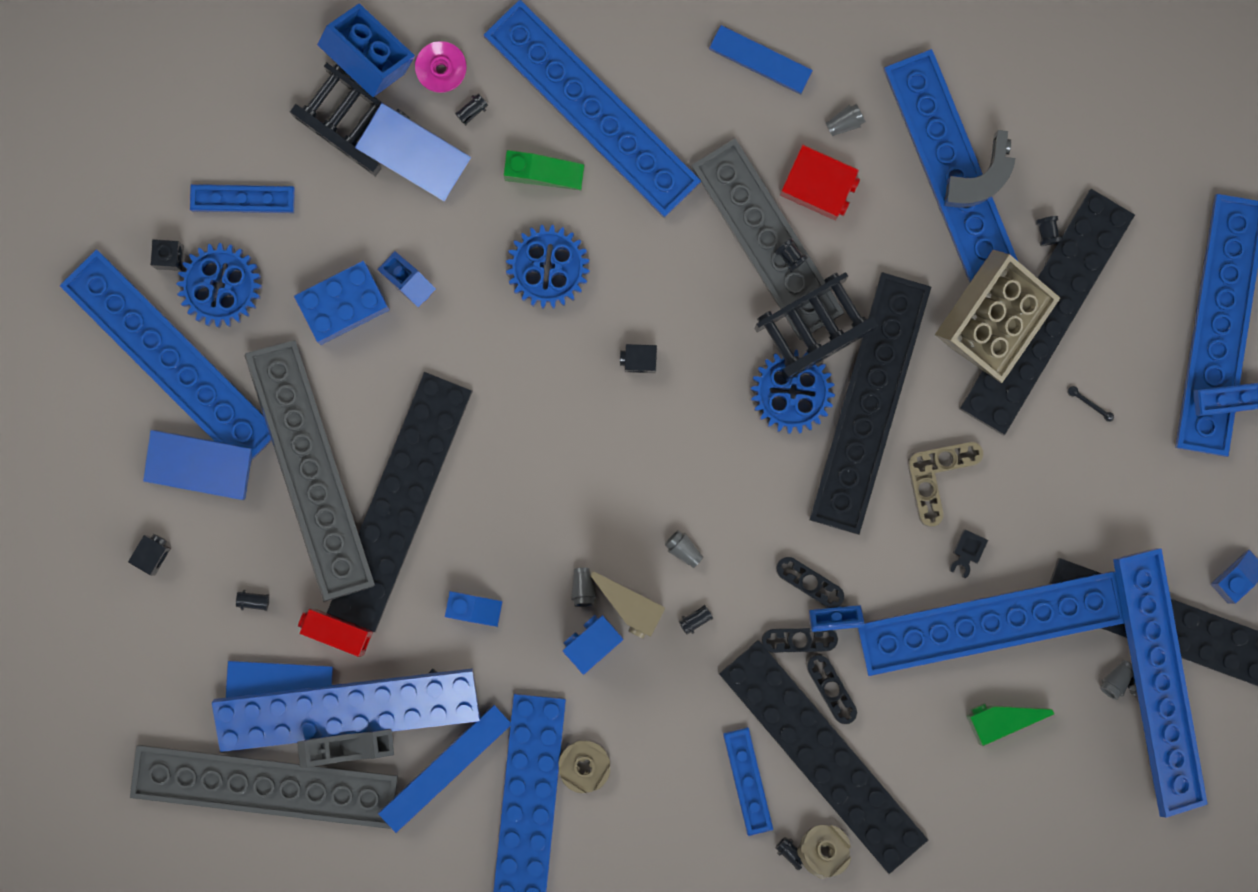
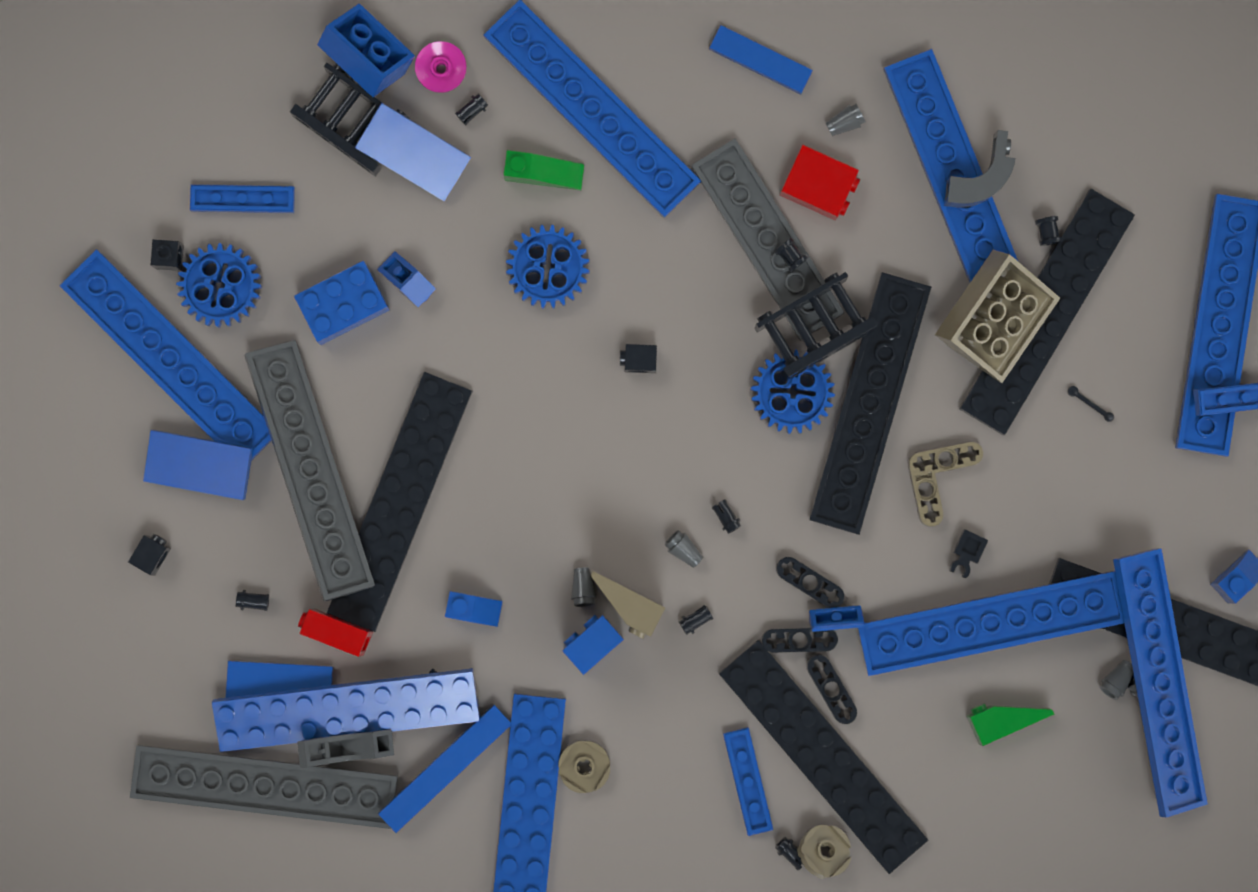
none -> black pin [712,499,741,534]

